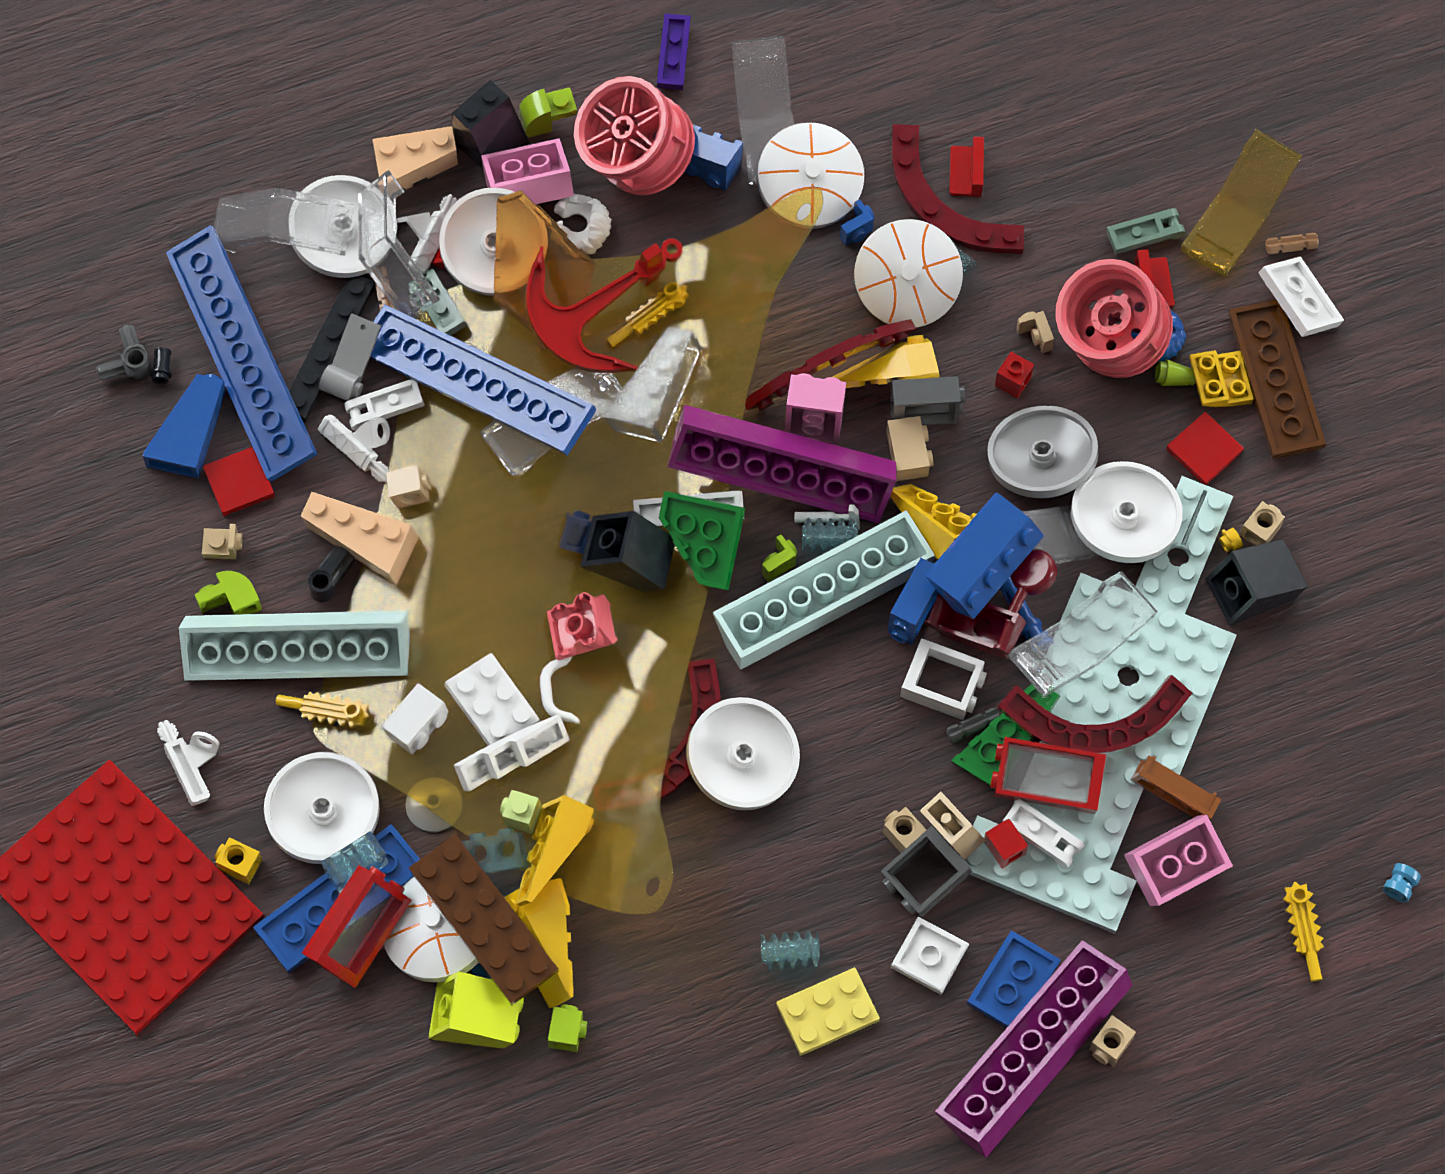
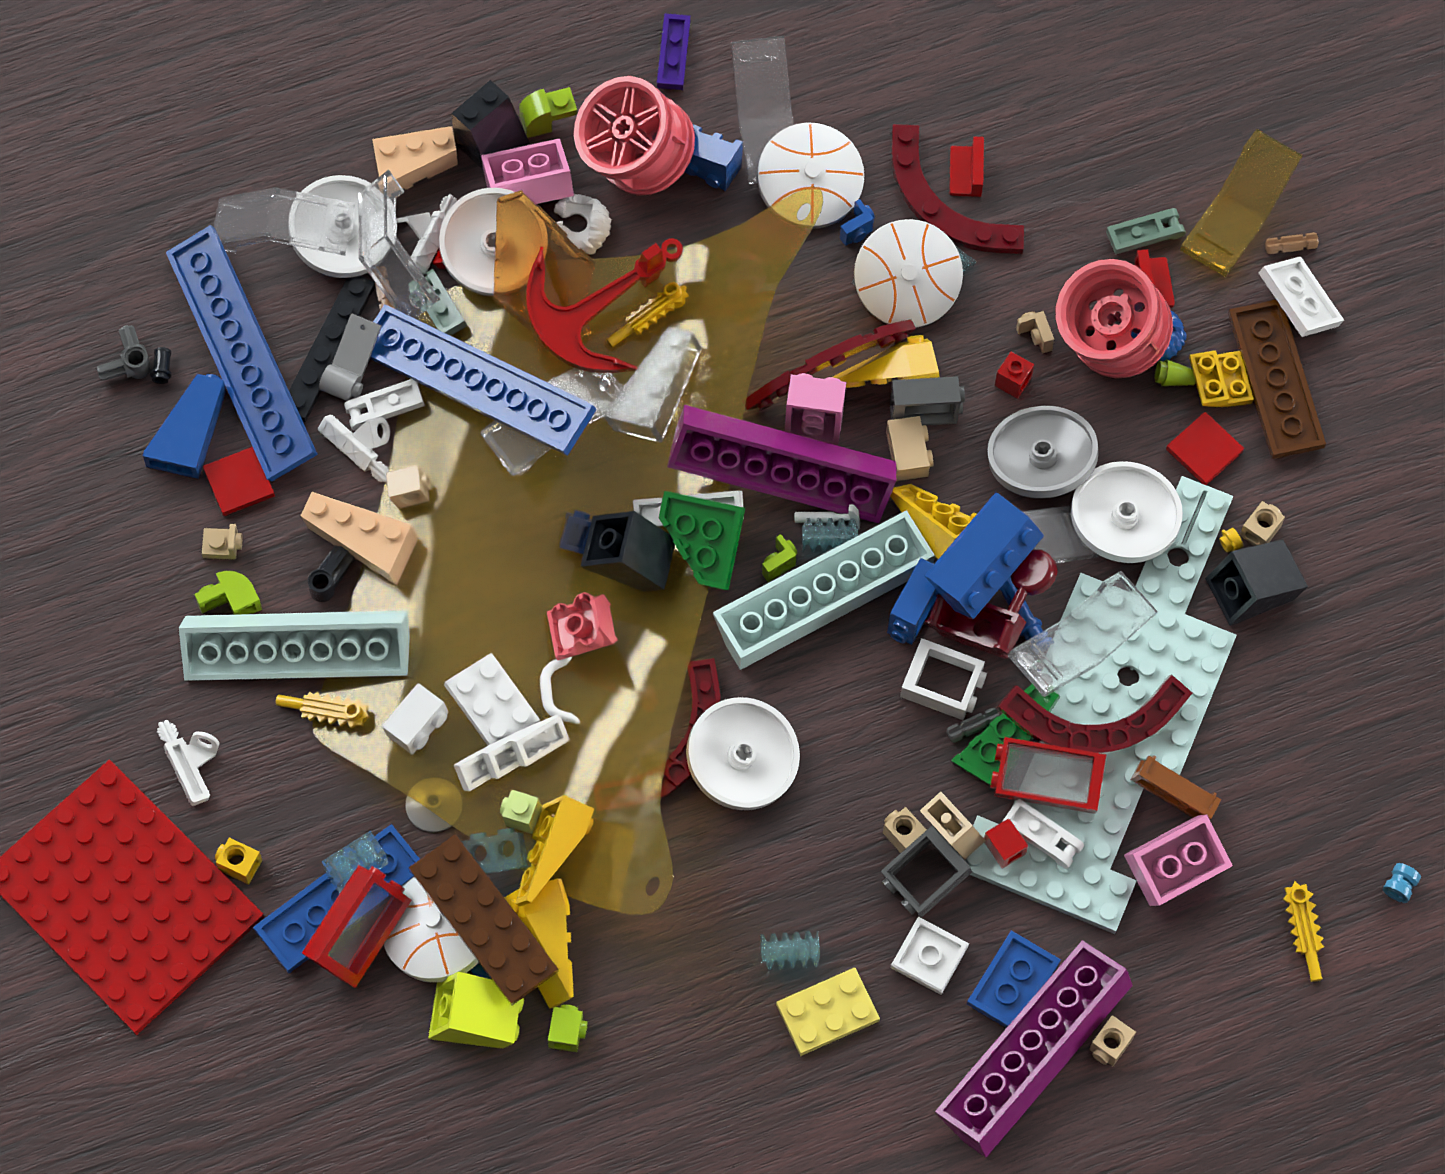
white dish [264,752,380,864] -> none

